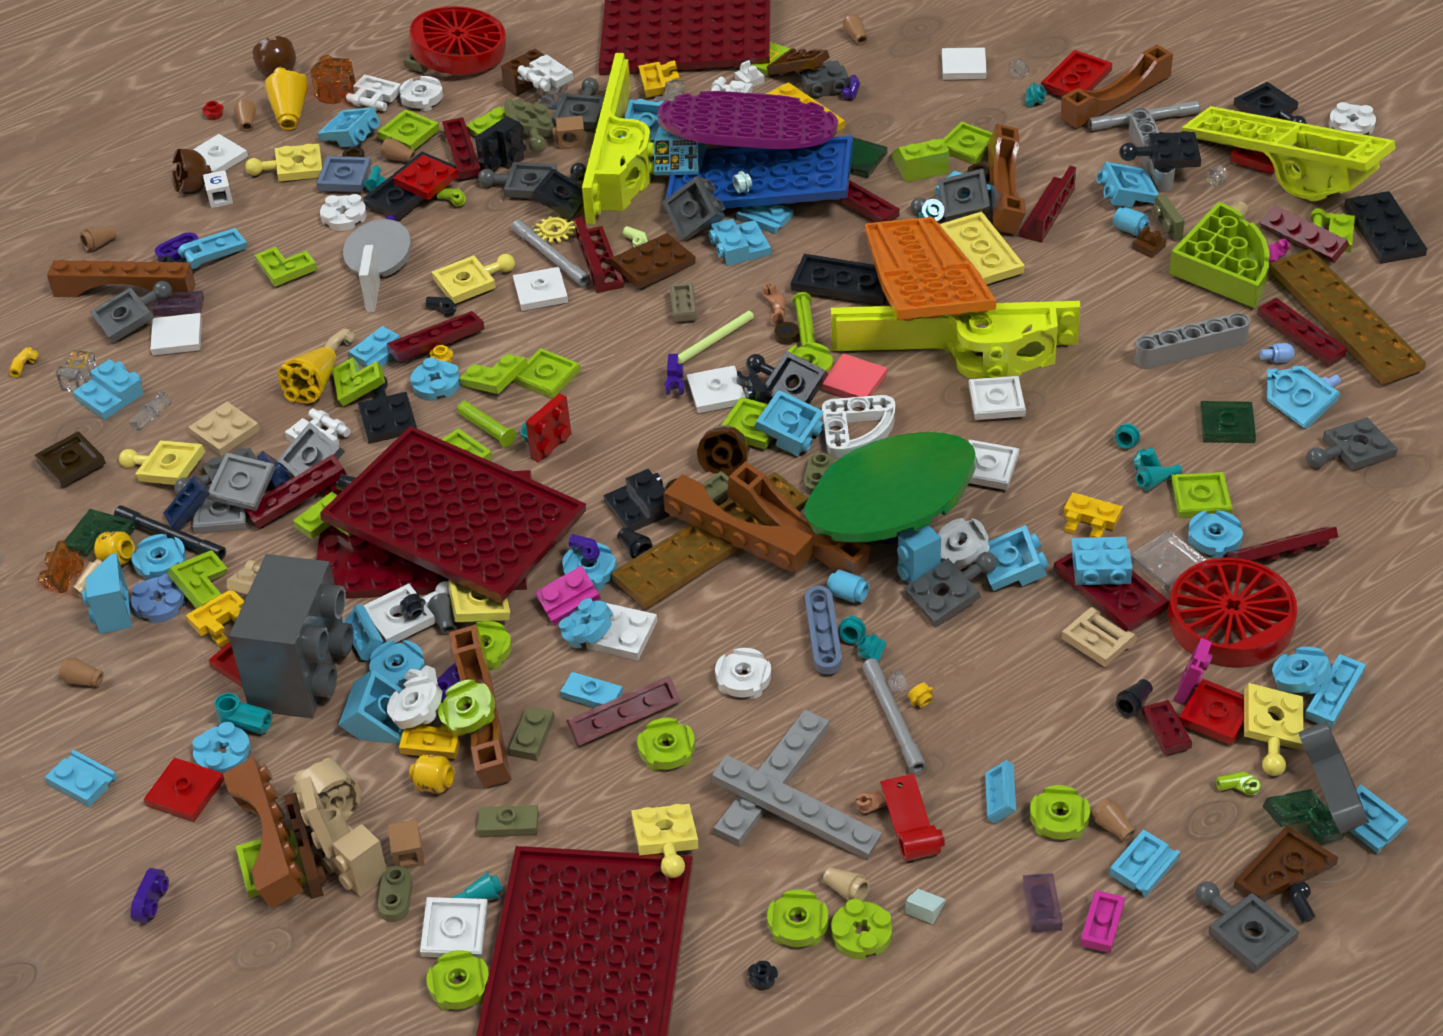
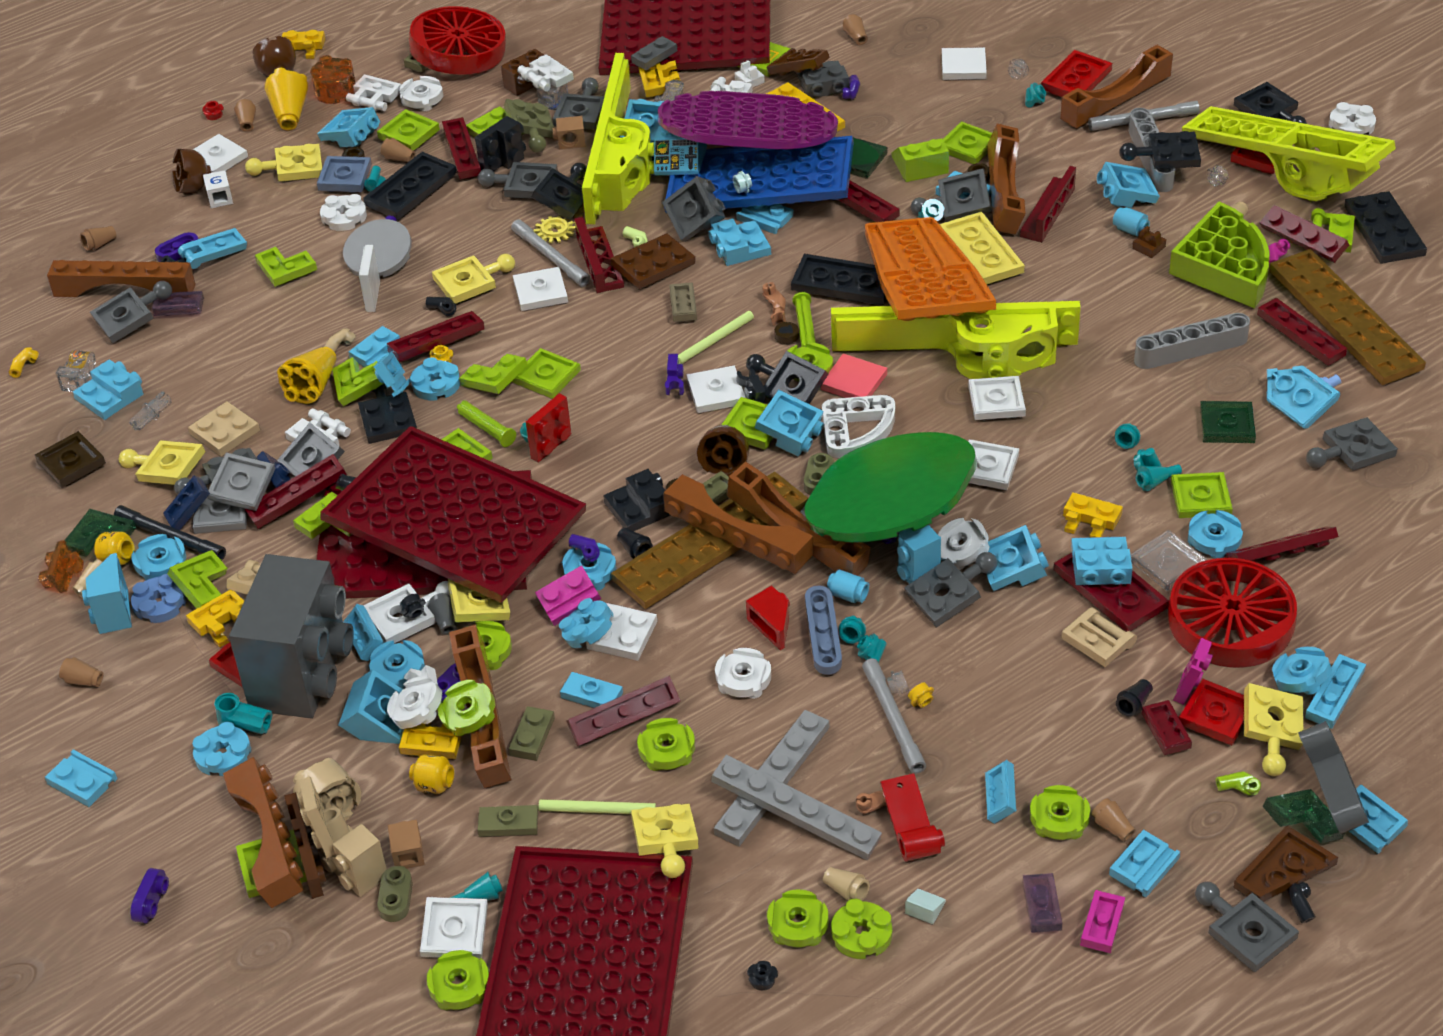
red plate [143,757,225,822] -> none
white tile [150,313,202,356] -> none
red plate [393,155,458,200] -> none
lime arm [437,188,466,206] -> none
olive plate [1153,194,1185,241] -> none
light blue cylinder [1259,343,1295,364] -> none
none -> yellow plate [282,30,325,59]
none -> medium azure plate [374,351,411,397]
none -> yellowish green bar [539,799,656,814]
none -> dark grey plate [631,36,678,70]
none -> red slope [746,585,790,651]

